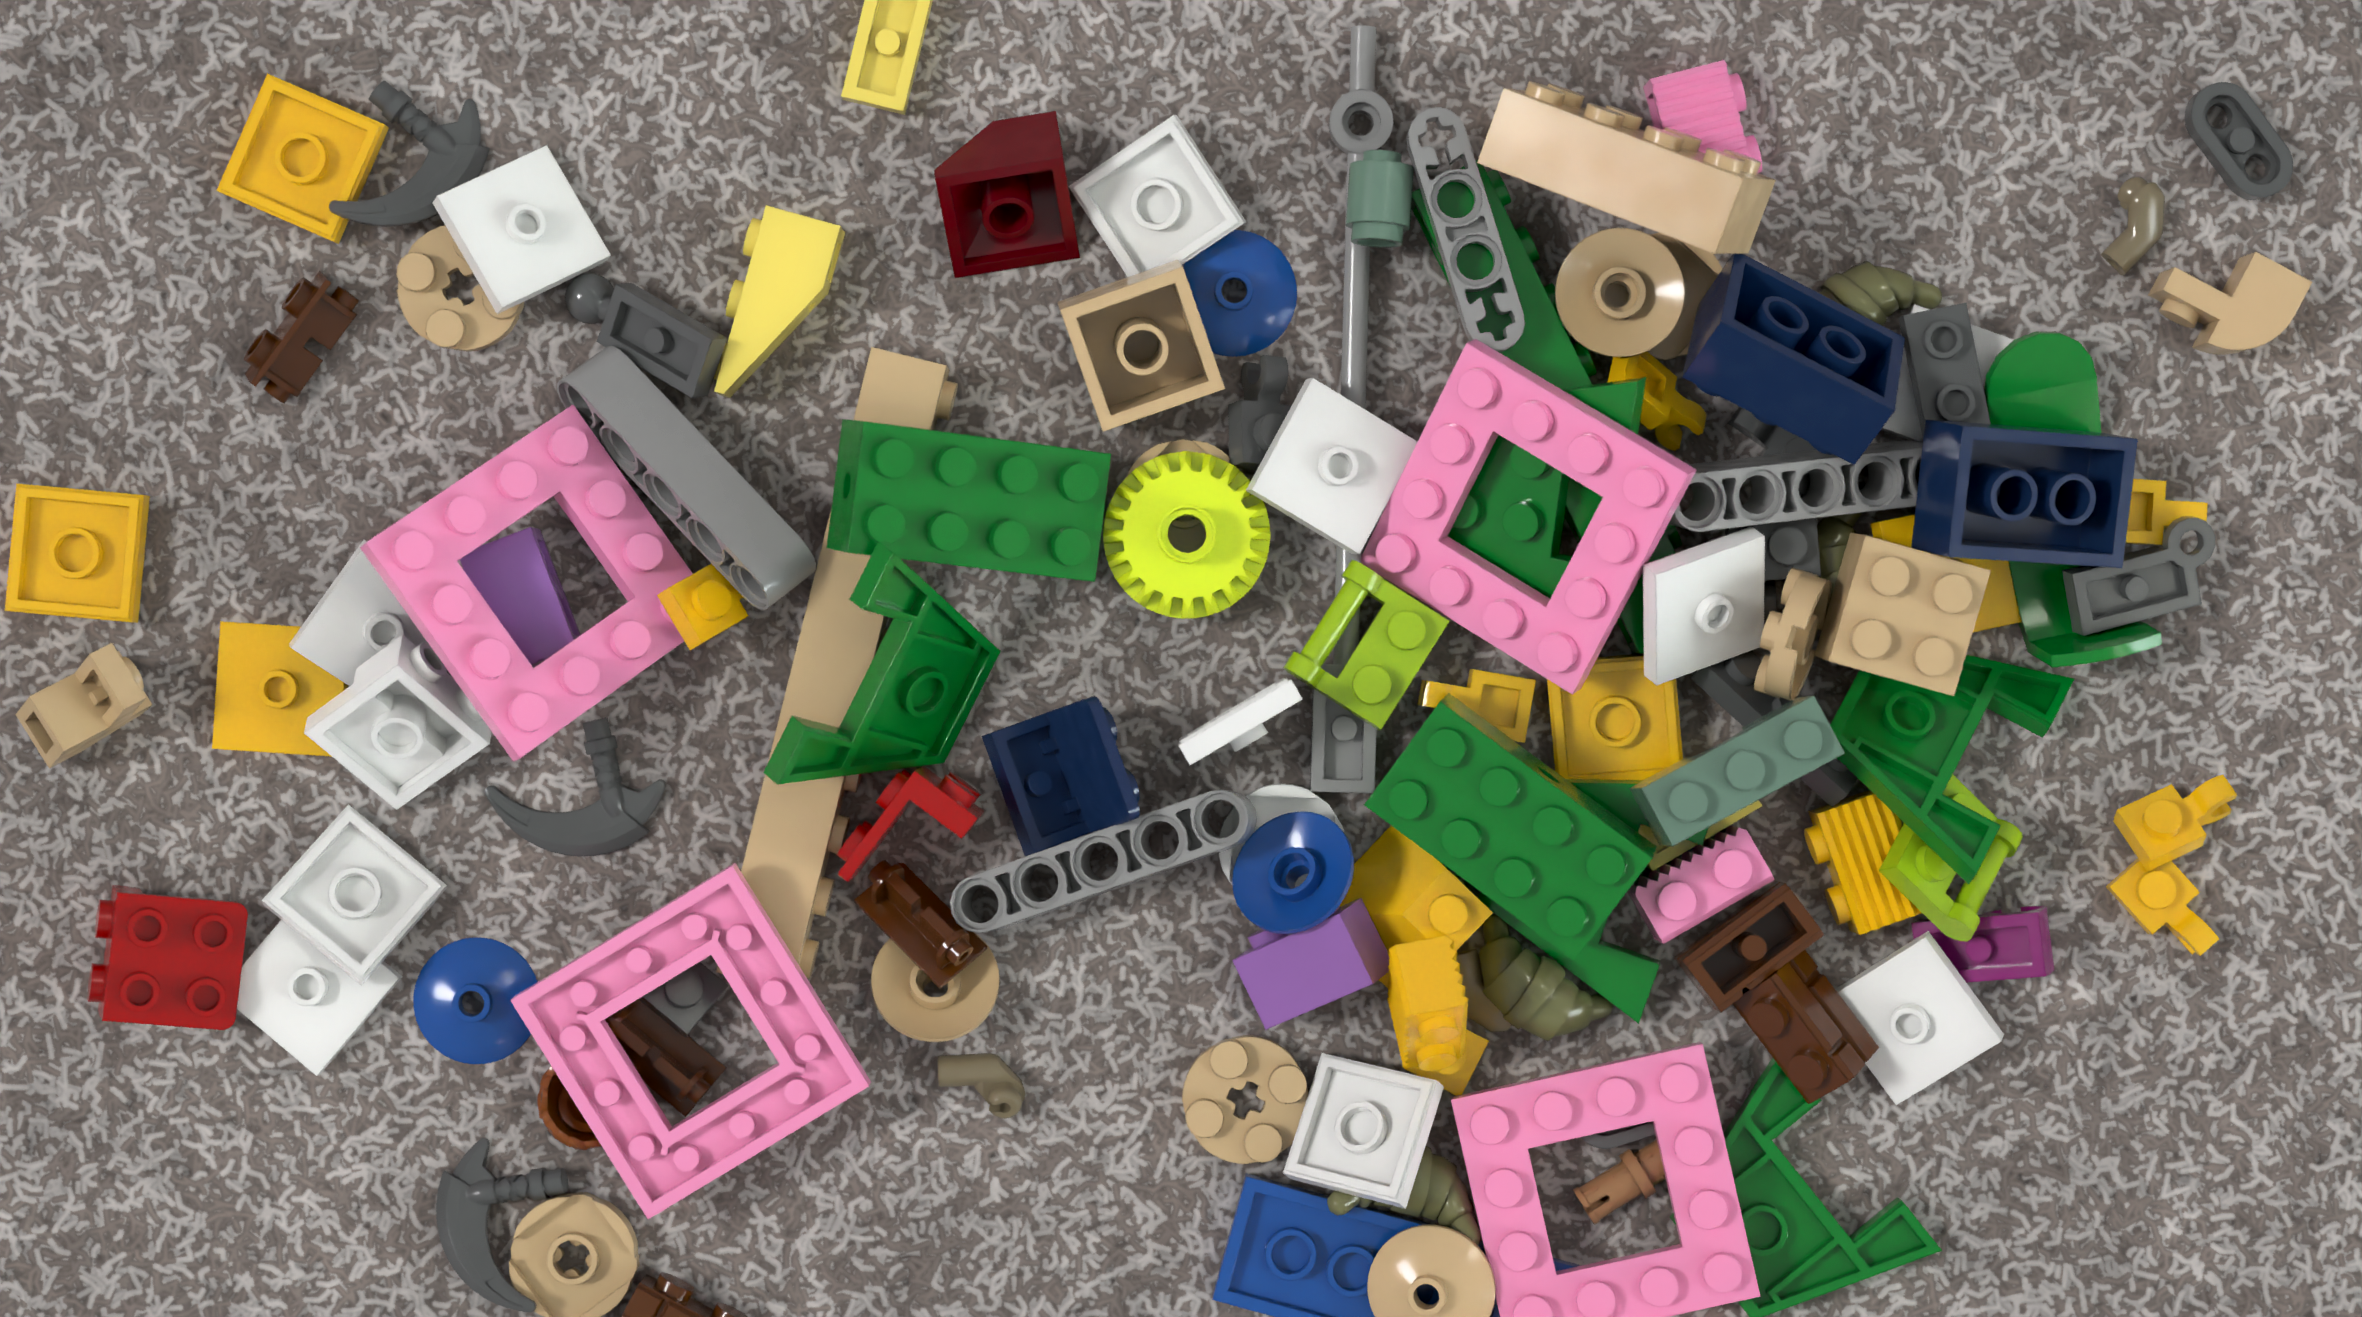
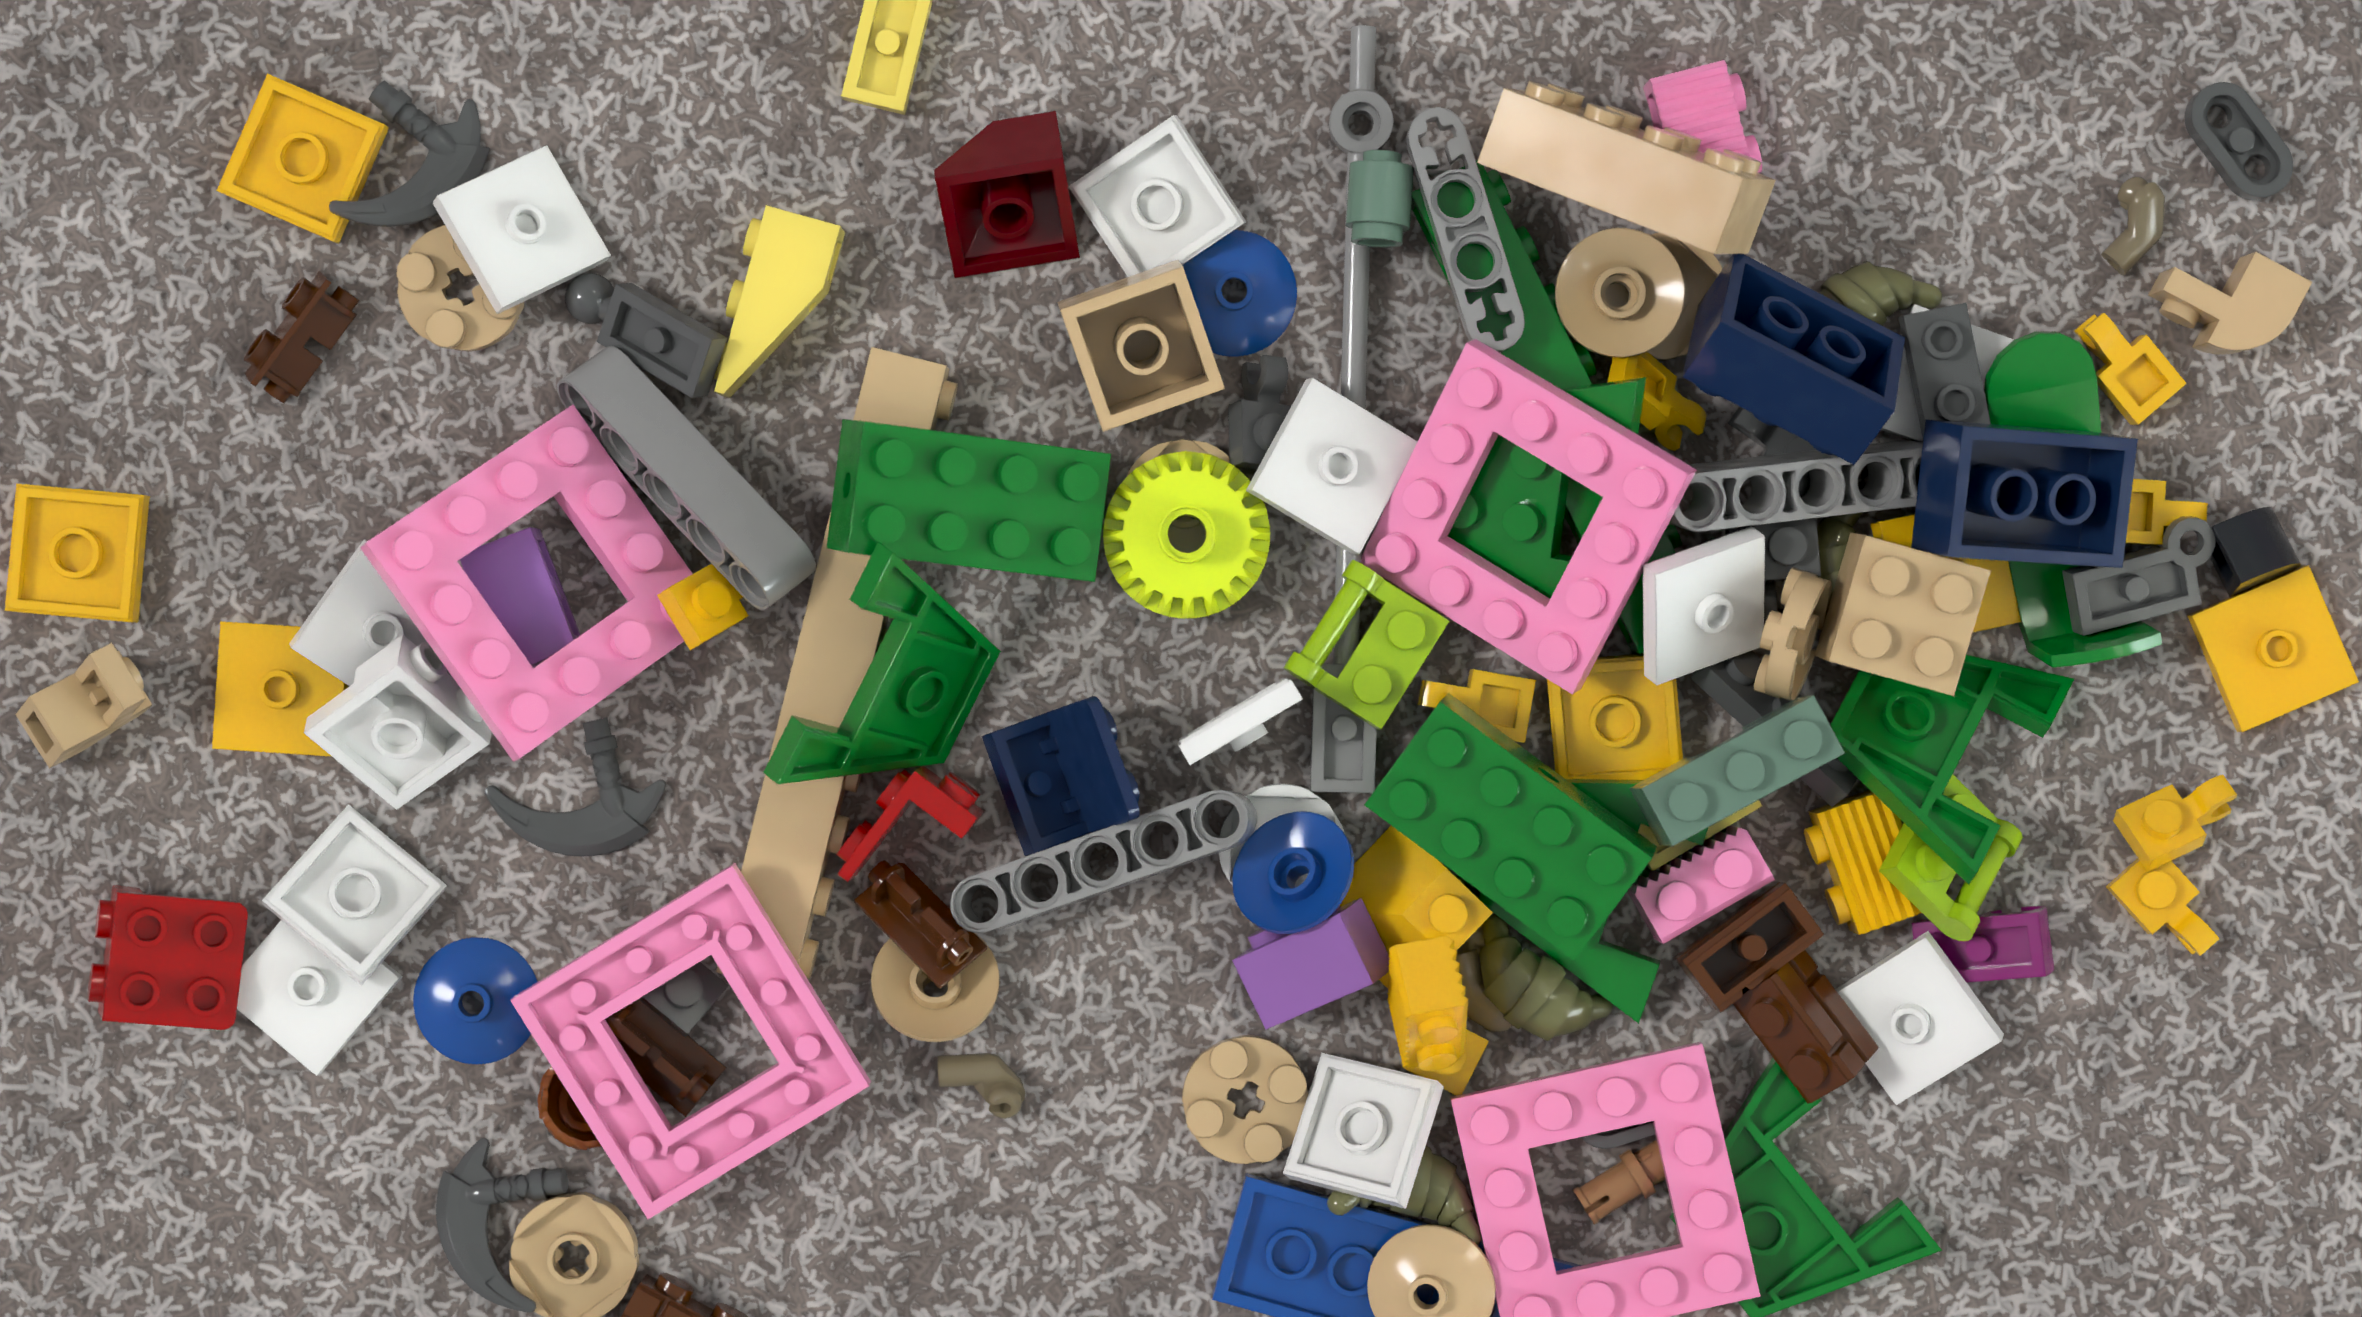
none -> yellow plate [2074,313,2187,425]
none -> yellow plate [2187,565,2359,732]
none -> black brick [2210,507,2301,597]

